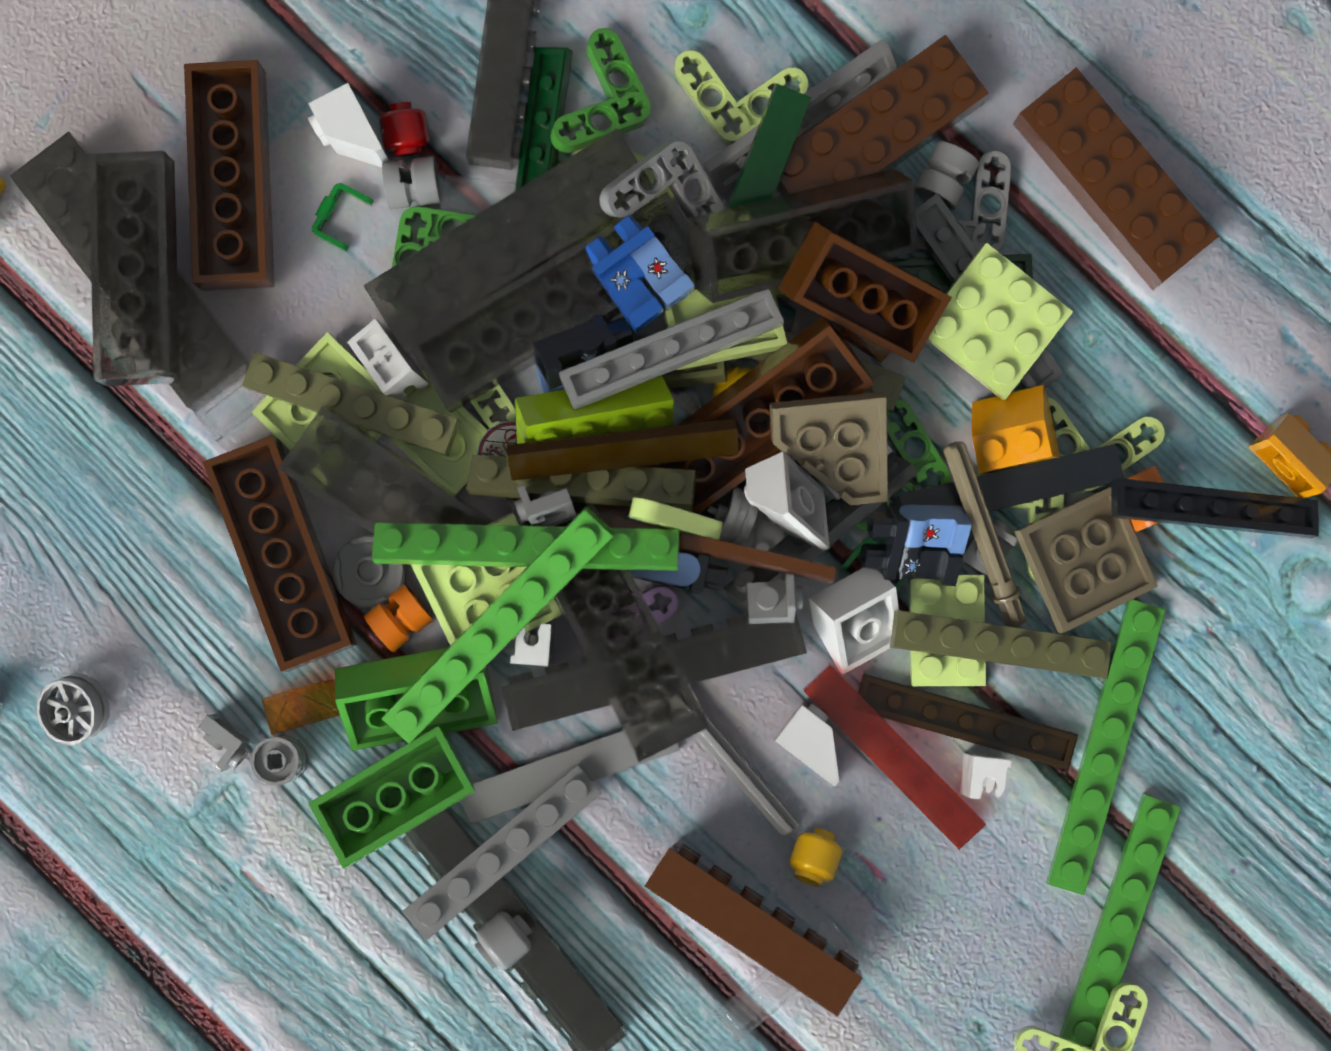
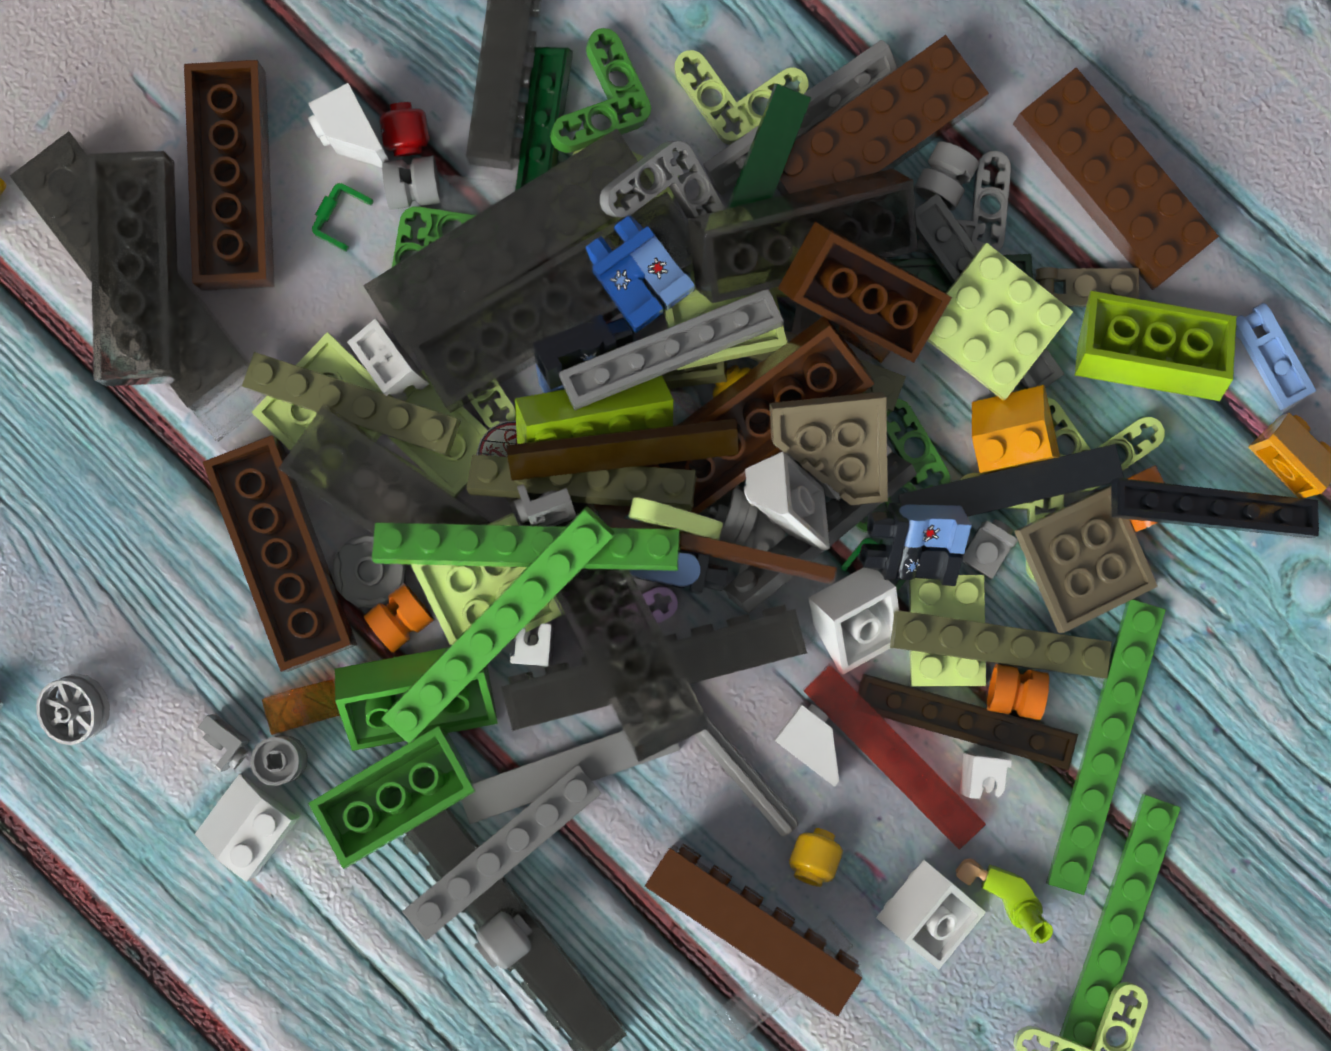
light grey bracket [747,574,803,624] -> none
dark tan axle [943,441,1027,628] -> none
none -> white slope [195,774,299,882]
none -> white slope [876,860,986,970]
none -> lime arm [956,858,1053,944]
none -> orange wheel [987,664,1049,720]
none -> dark tan plate [1036,267,1139,307]
none -> lime slope [1075,291,1237,401]
none -> light blue plate [1236,303,1316,410]

